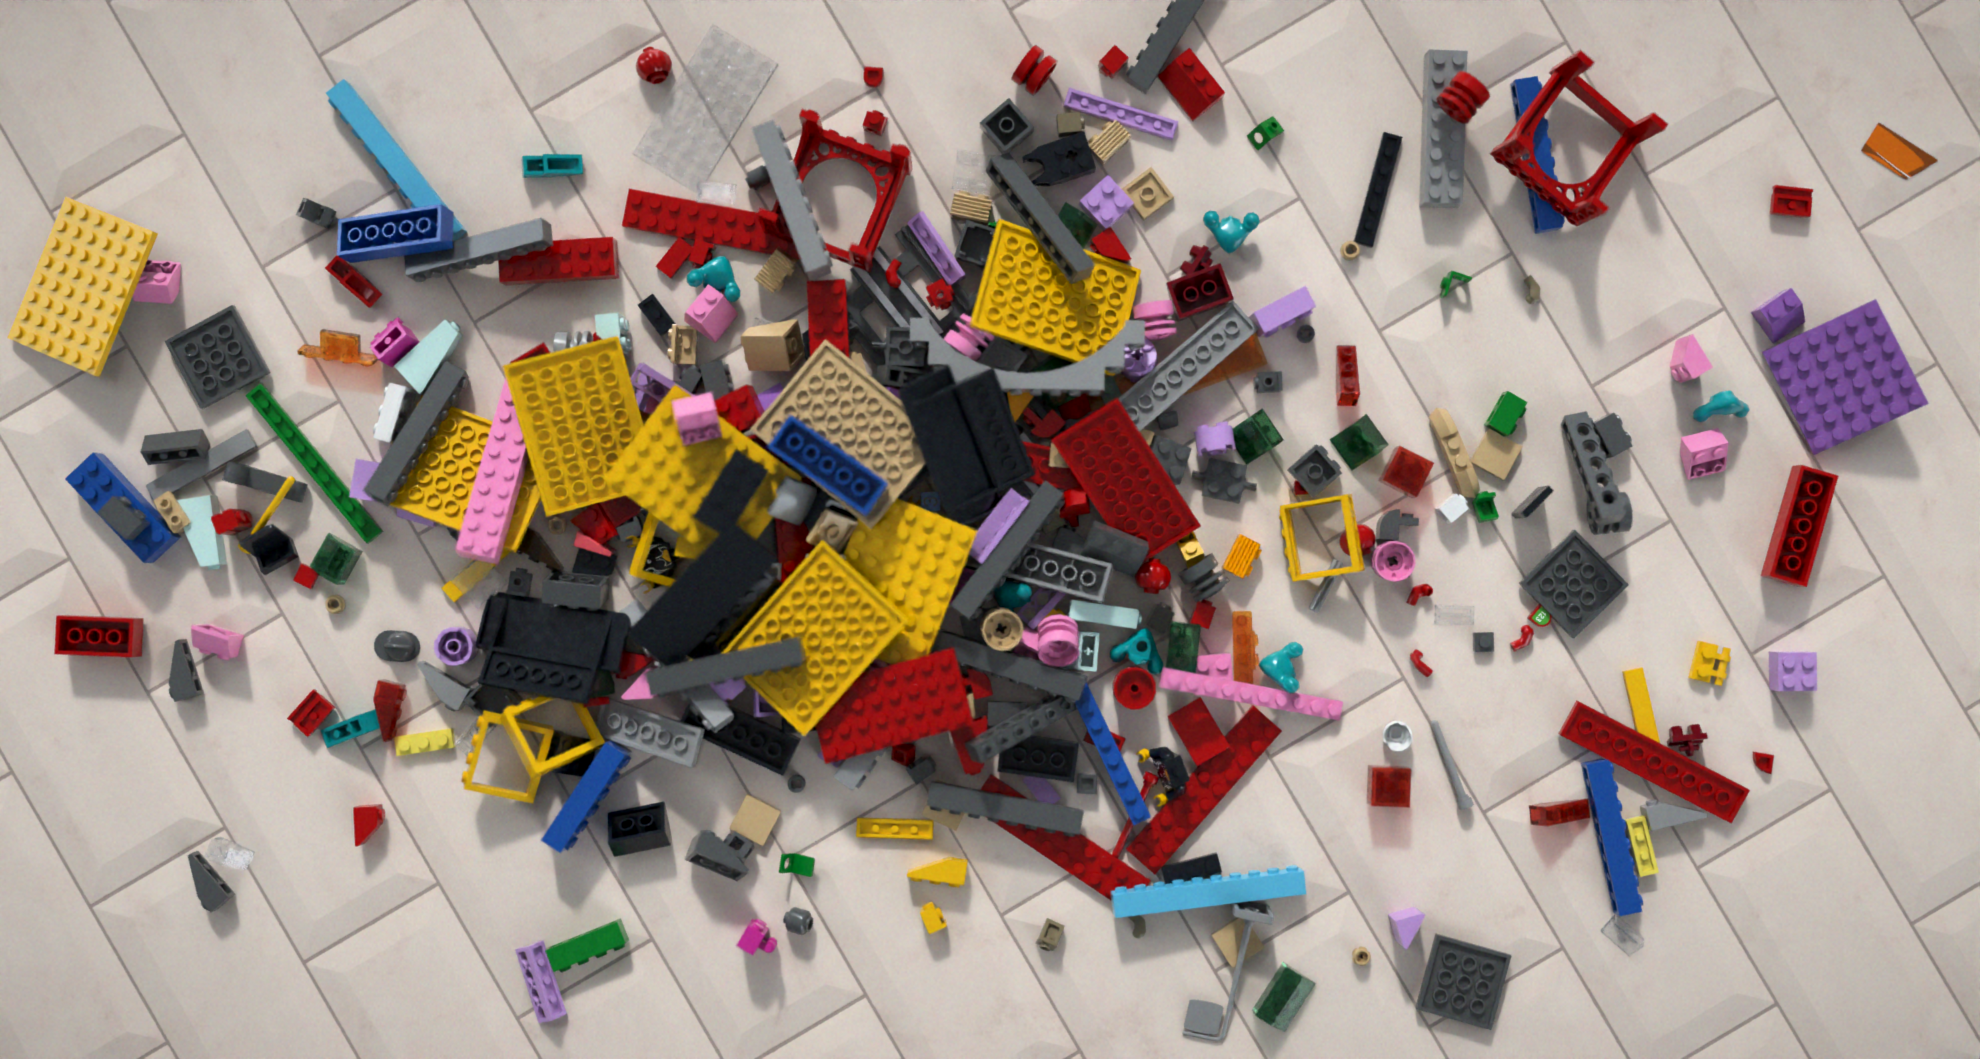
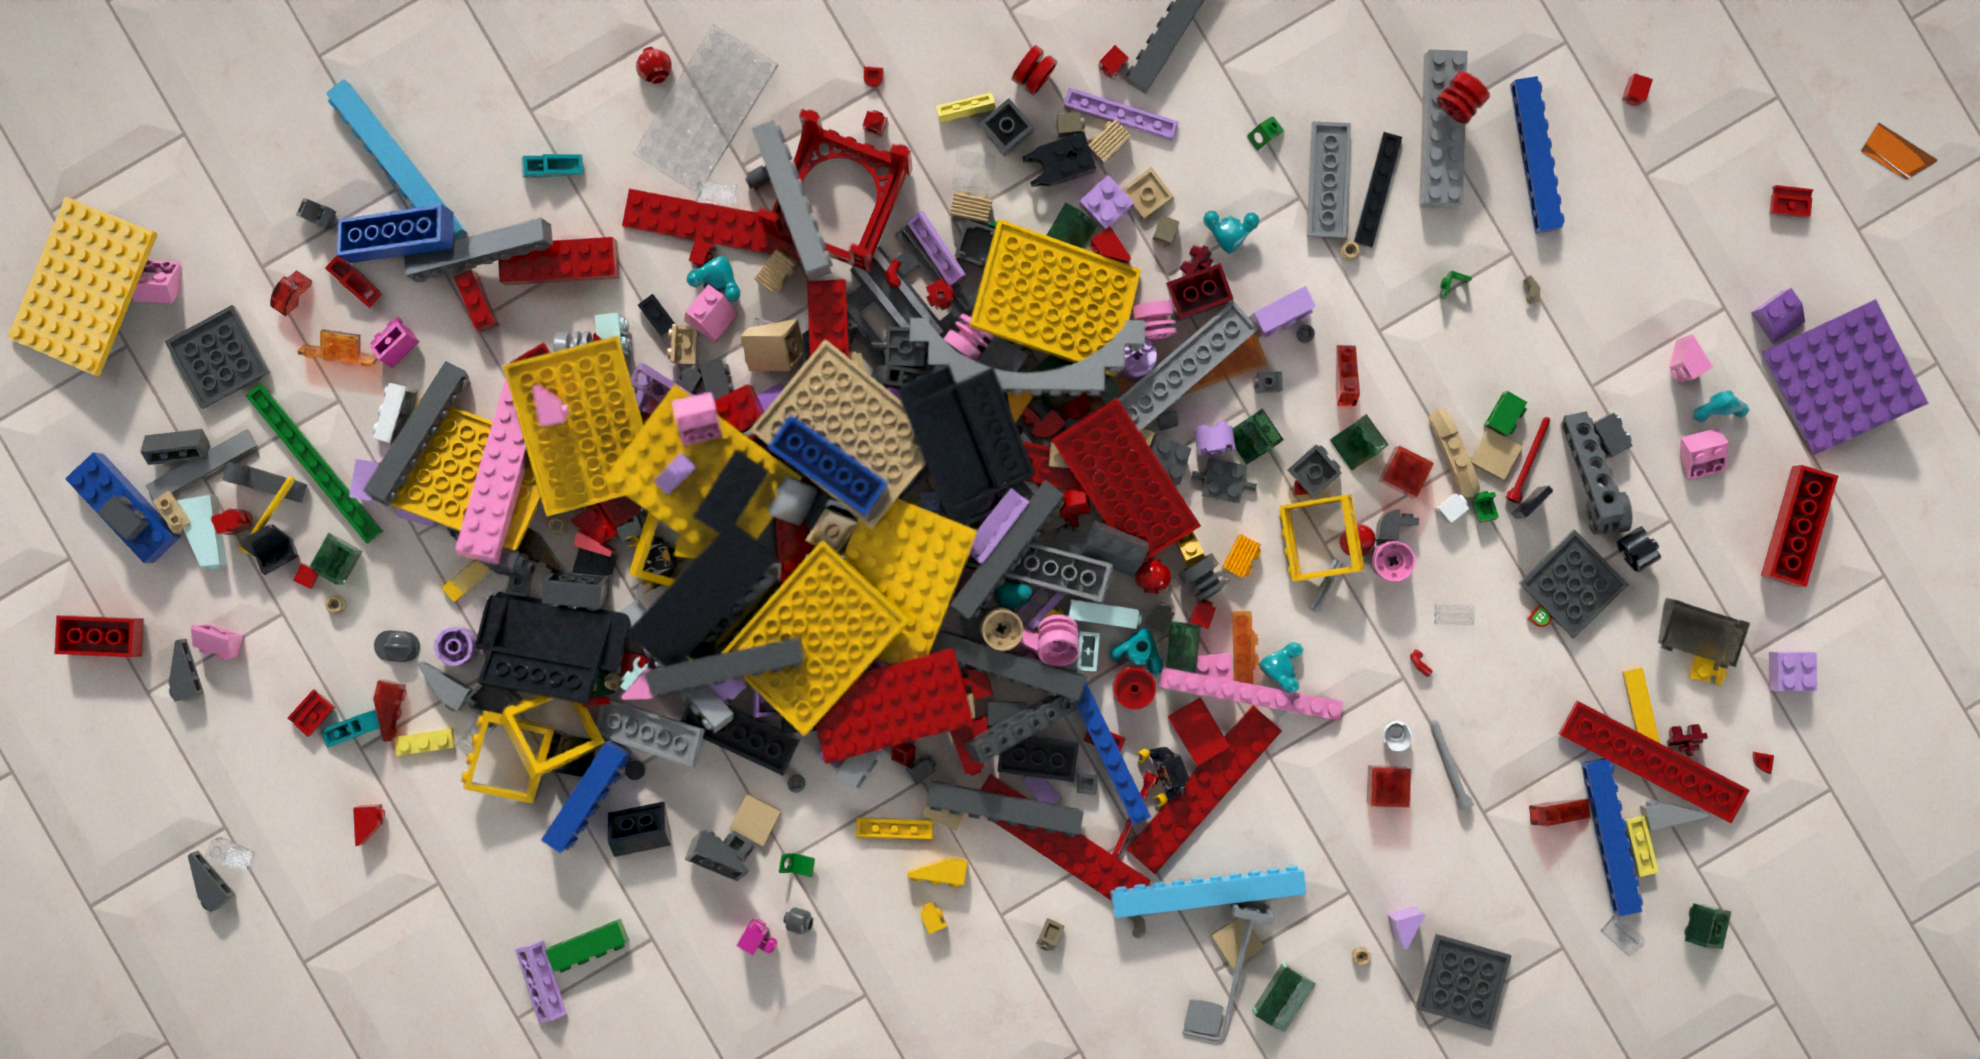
light aqua slope [394,319,463,395] -> none
red tile [656,237,693,279] -> none
dark grey brick [986,152,1095,284] -> none
red slope [1158,48,1225,121] -> none
black plate [1161,852,1222,884] -> none
red arm [1406,584,1433,607] -> none
dark grey plate [1473,632,1494,652] -> none
red arch [1490,50,1668,227] -> none
red arm [1510,625,1534,652] -> none
none -> clear red brick [270,270,312,316]
none -> red brick [454,269,499,332]
none -> dark grey plate [479,550,535,580]
none -> bright pink slope [533,385,570,426]
none -> tan plate [604,673,623,690]
none -> light aqua plate [620,657,649,691]
none -> black tile [625,761,646,780]
none -> lavender slope [654,453,695,495]
none -> light yellow plate [936,93,996,123]
none -> dark tan brick [1152,215,1180,247]
none -> light grey plate [1307,121,1351,239]
none -> red piece [1505,417,1550,504]
none -> black brick [1616,526,1662,572]
none -> red brick [1622,73,1653,106]
none -> clear smoke windscreen [1658,598,1750,669]
none -> clear green slope [1684,903,1732,949]

